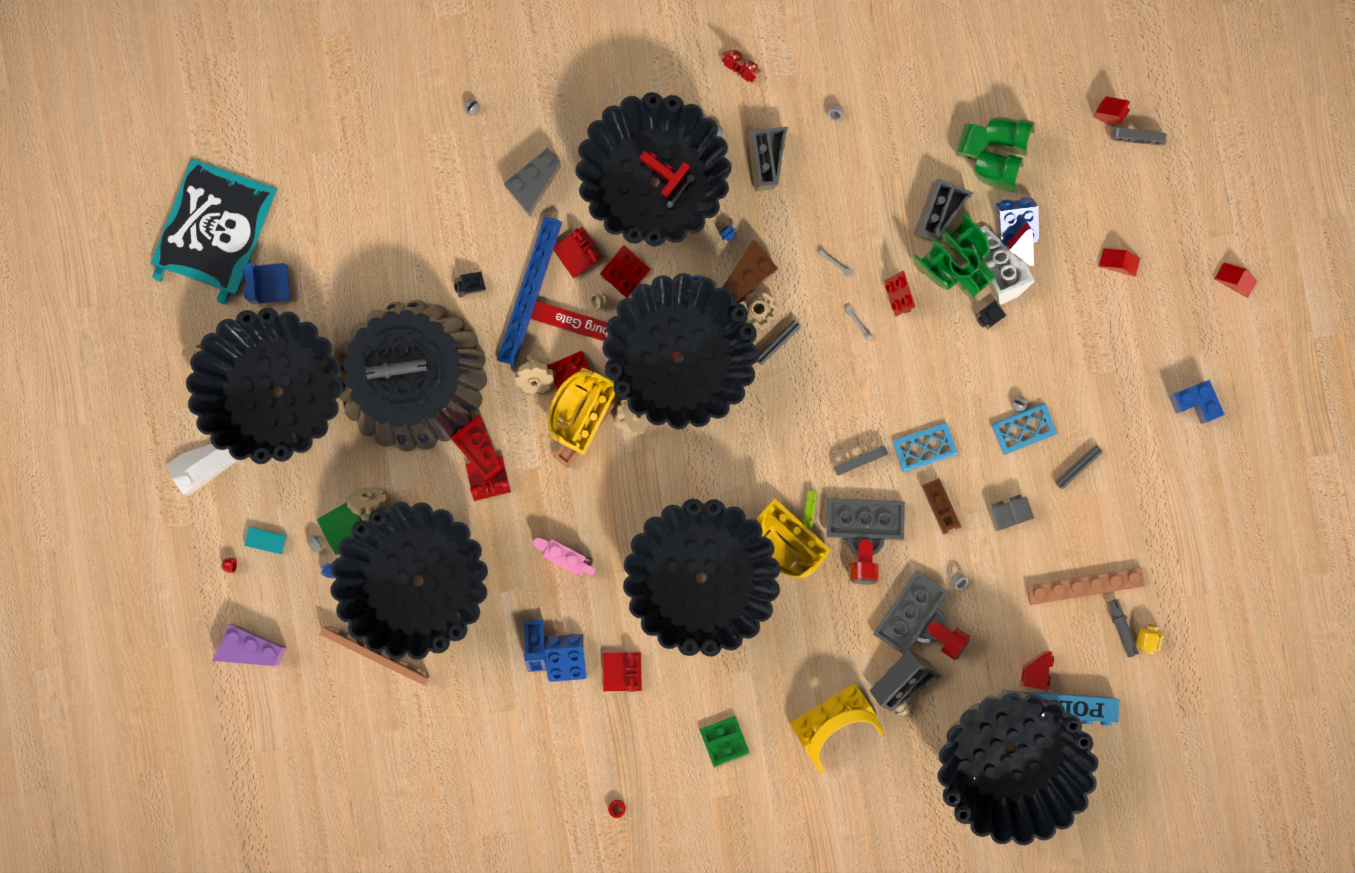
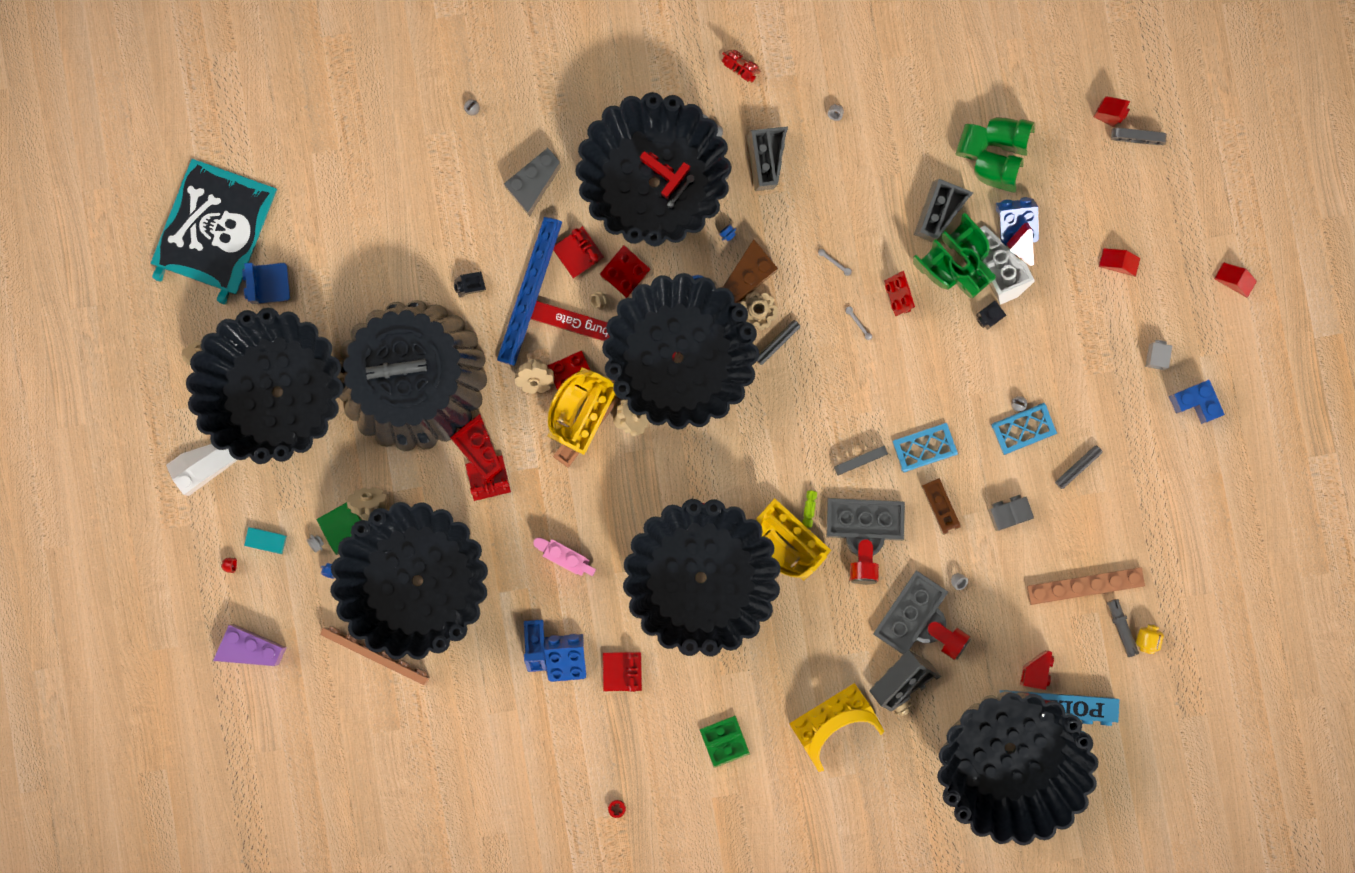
none -> light grey brick [1145,340,1172,370]

